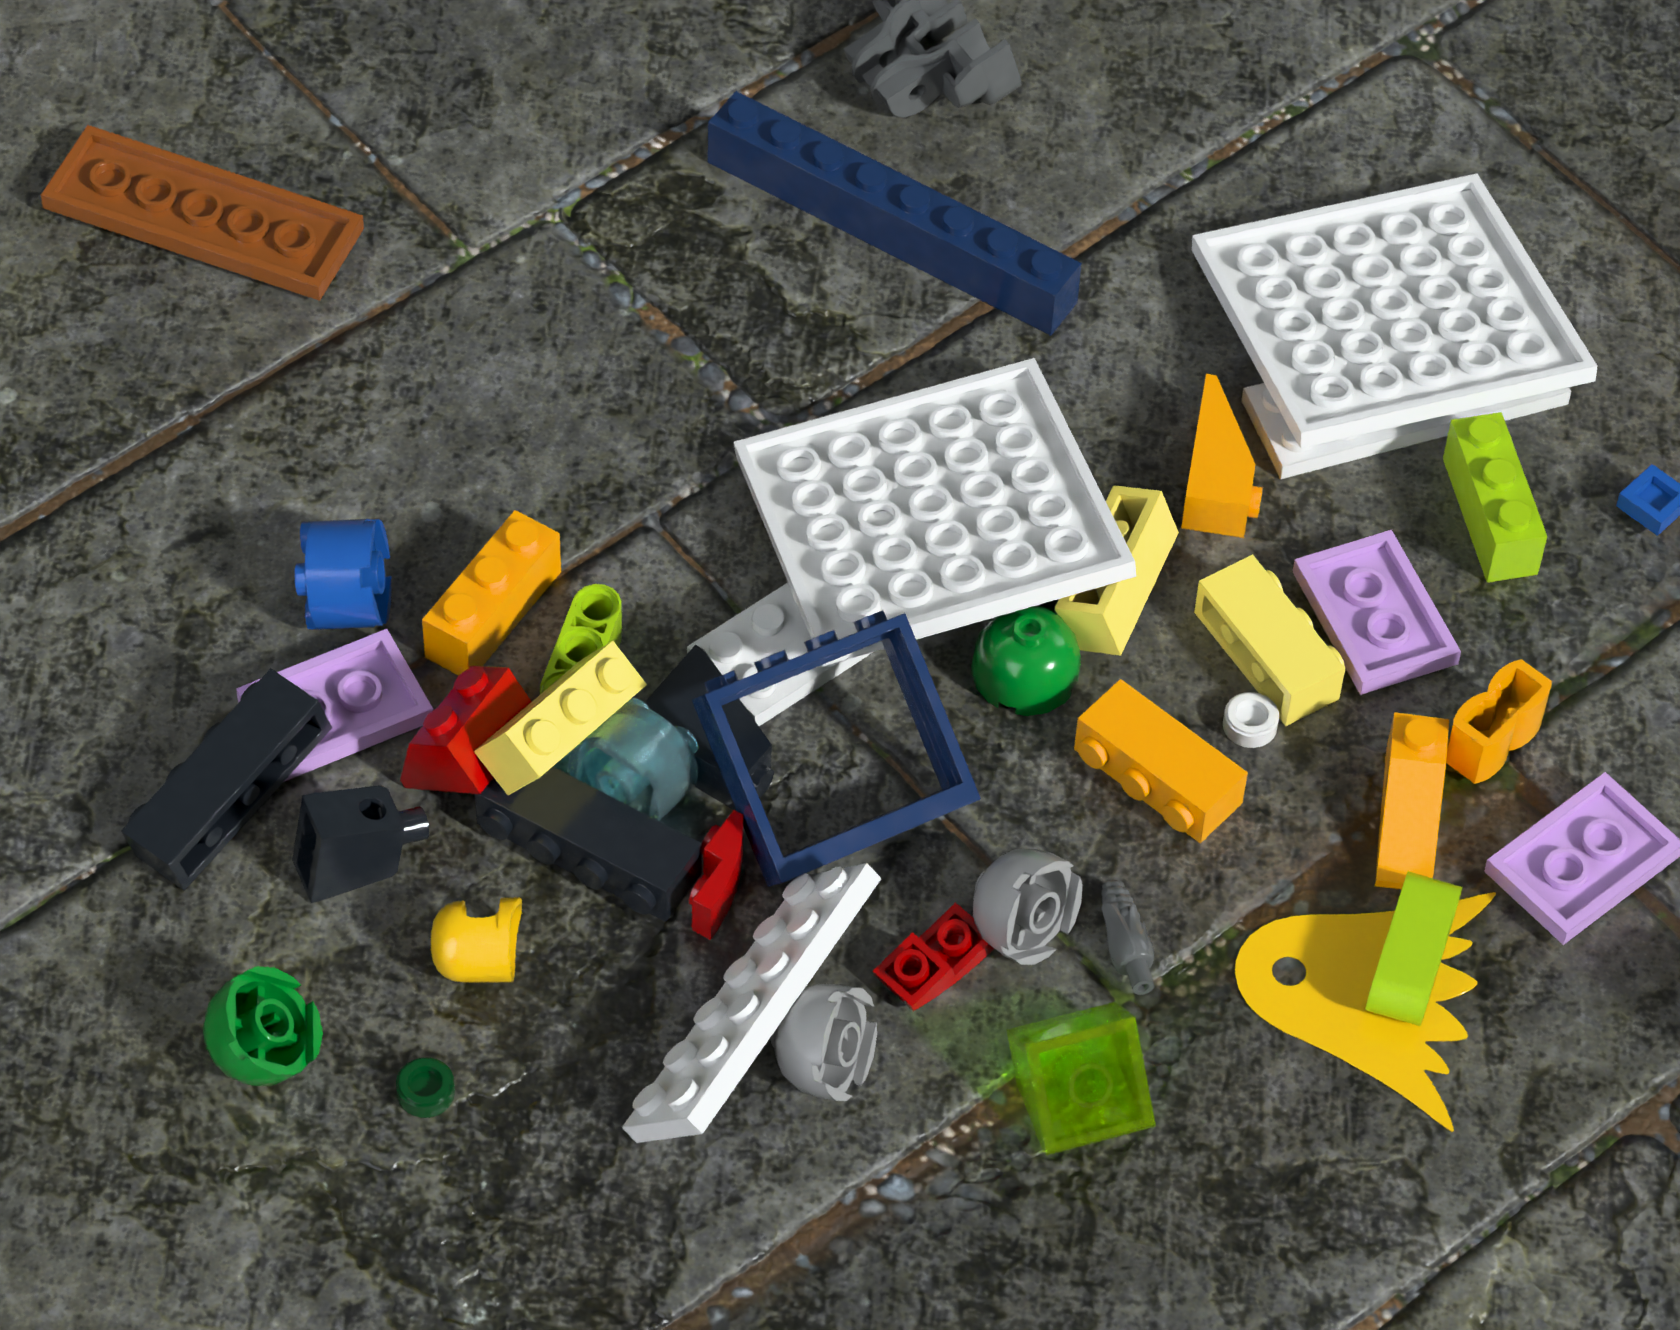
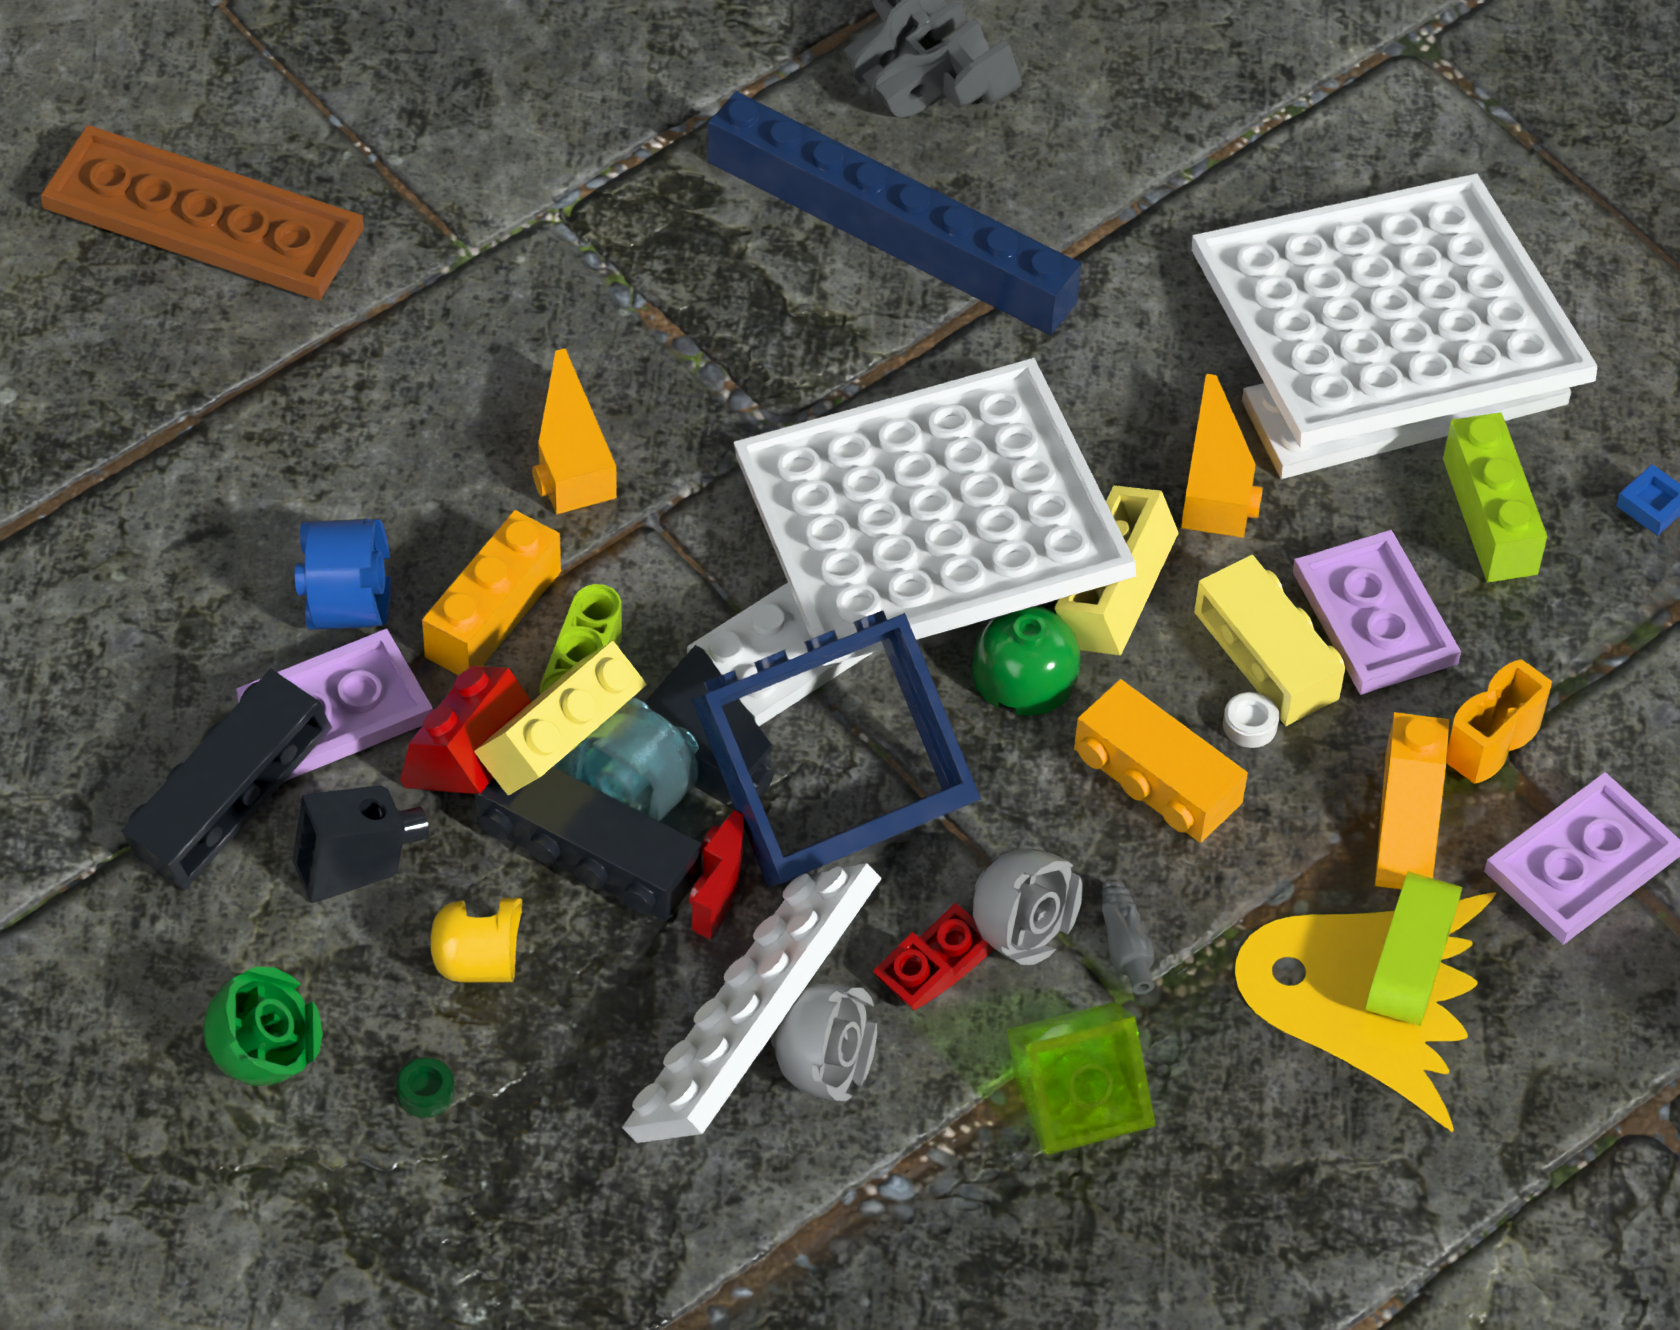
none -> light orange slope [532,348,617,515]

